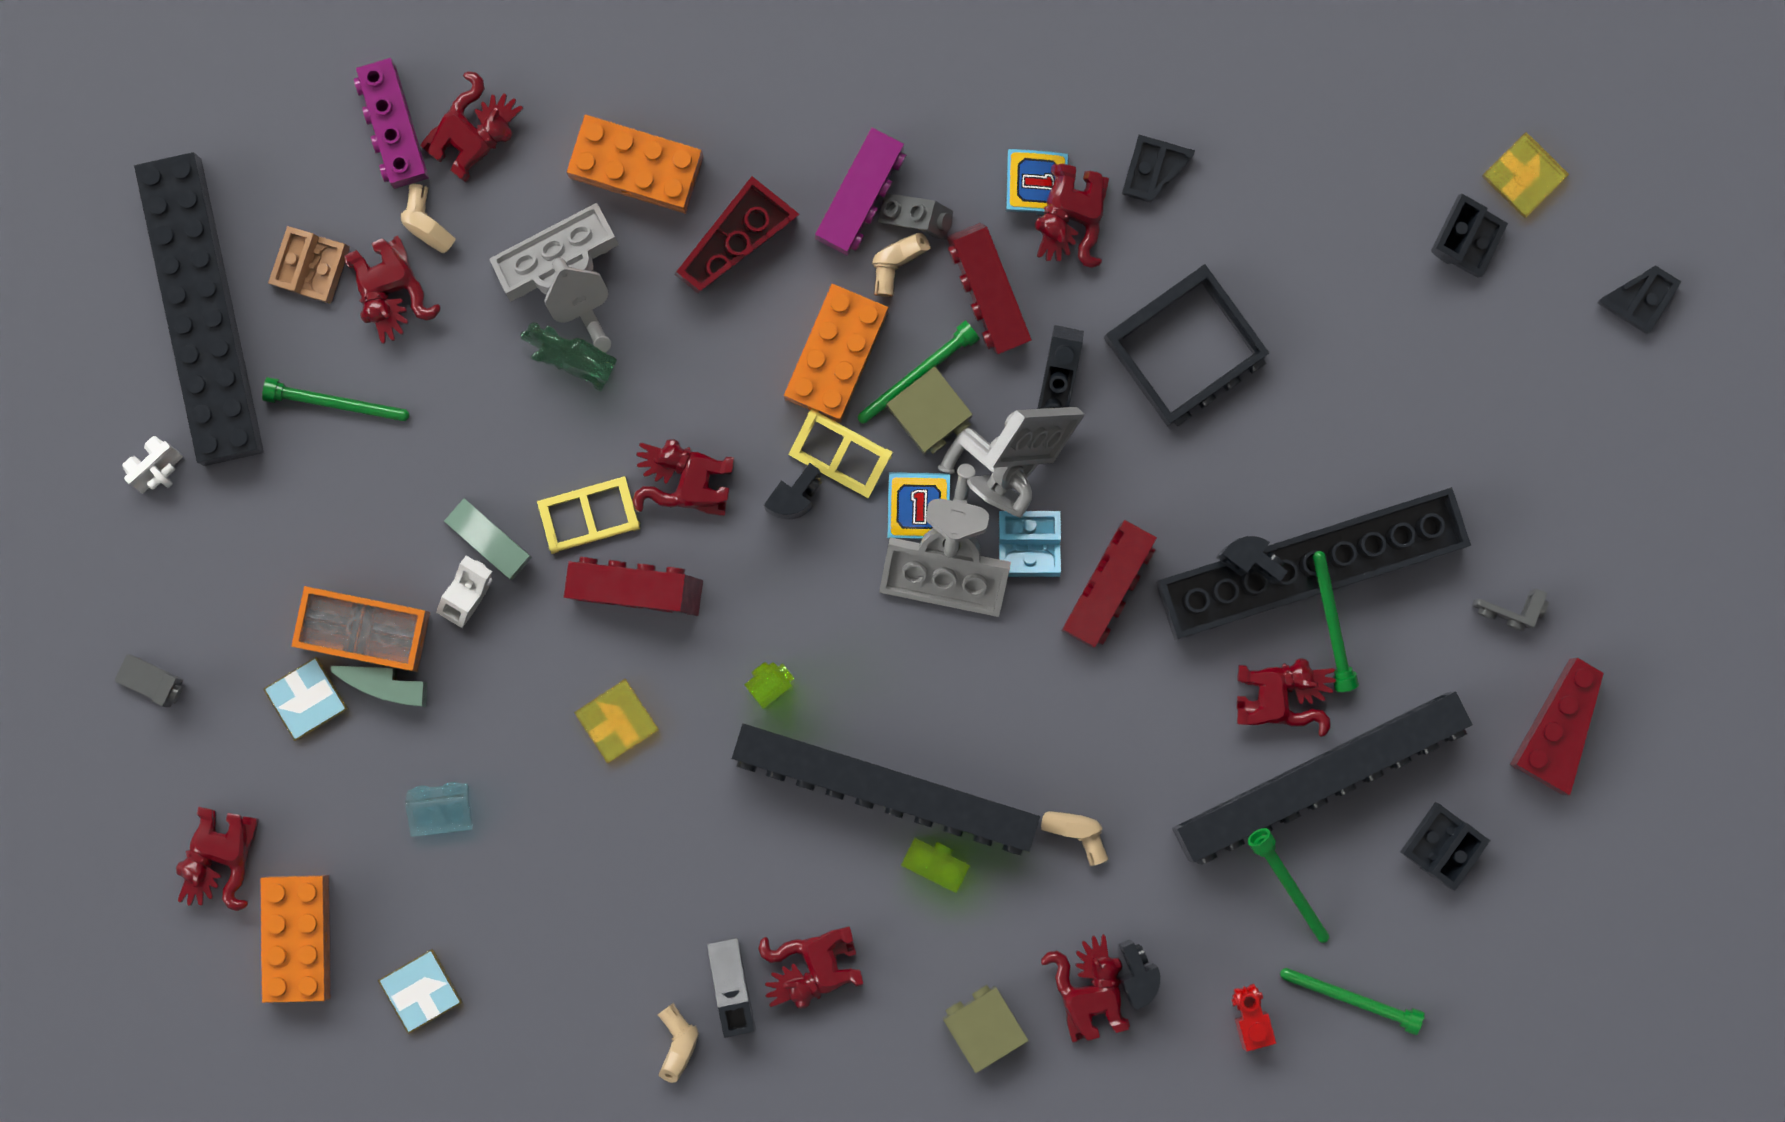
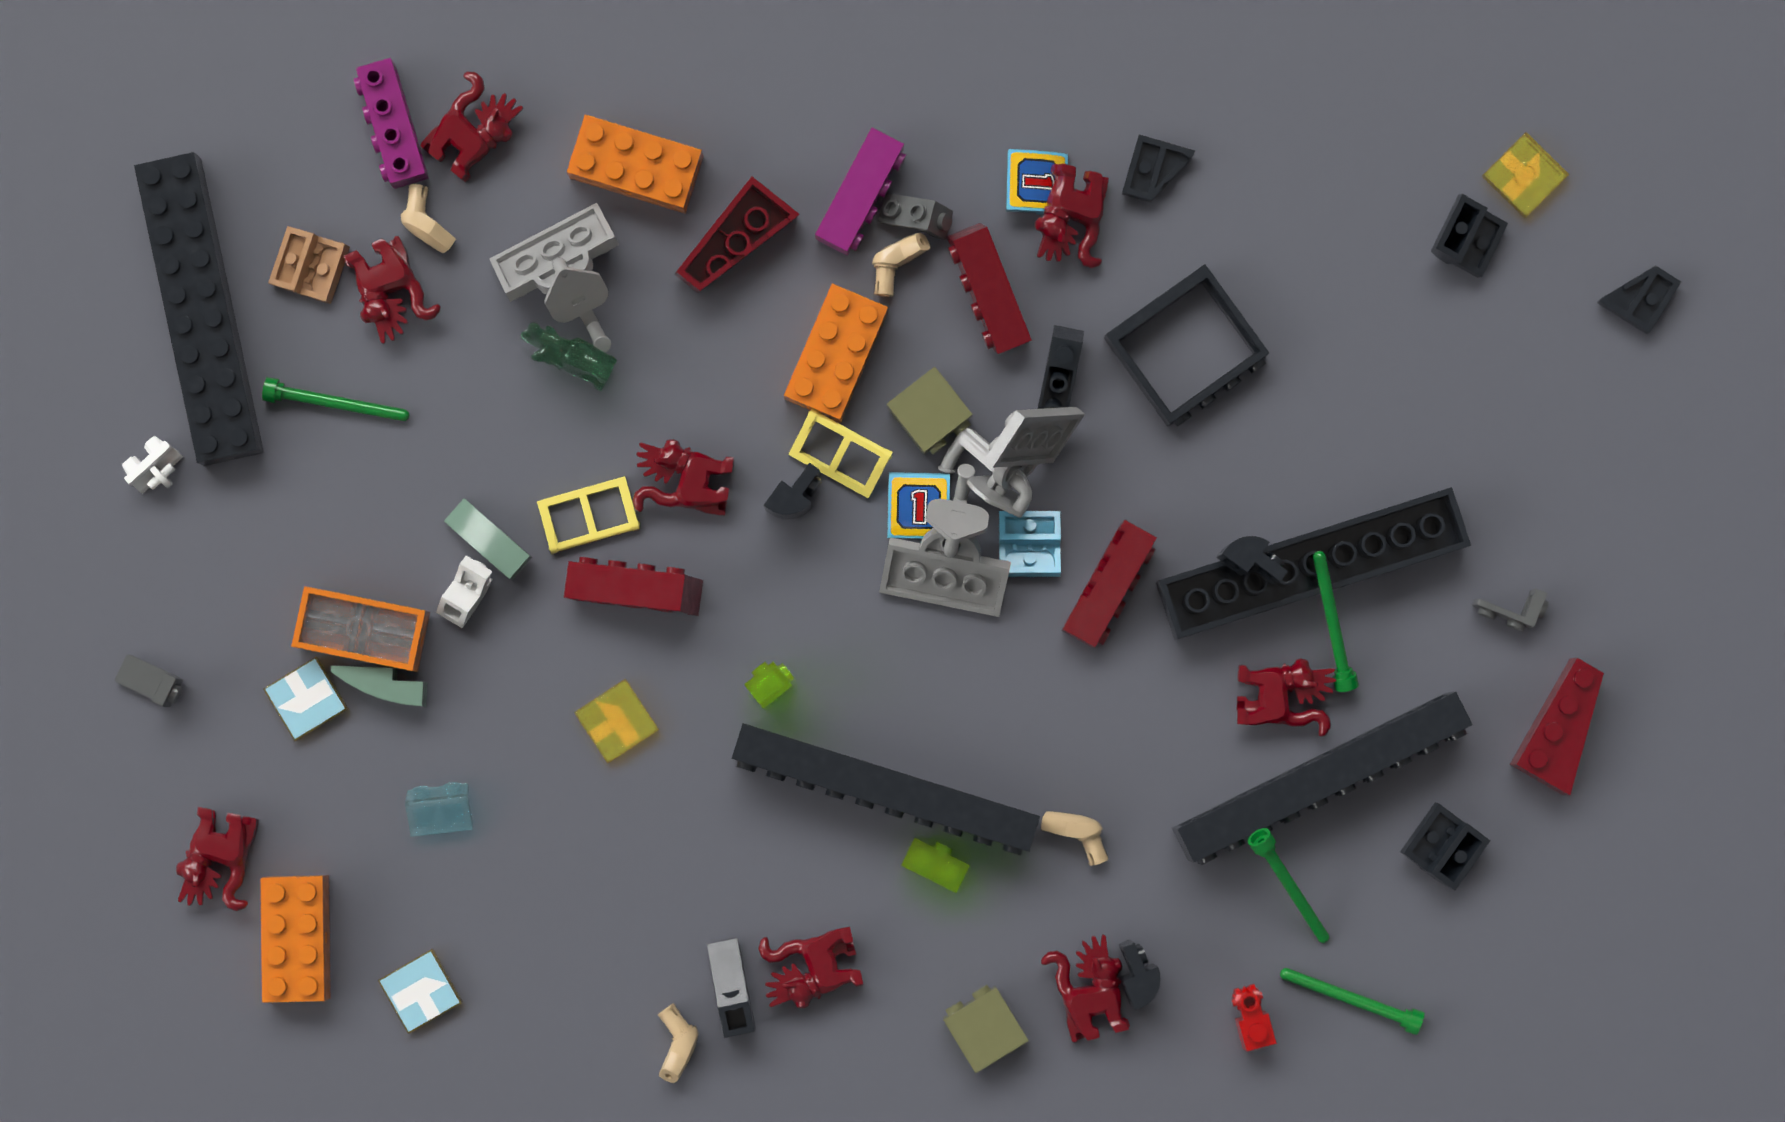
green piece [858,320,980,424] -> none

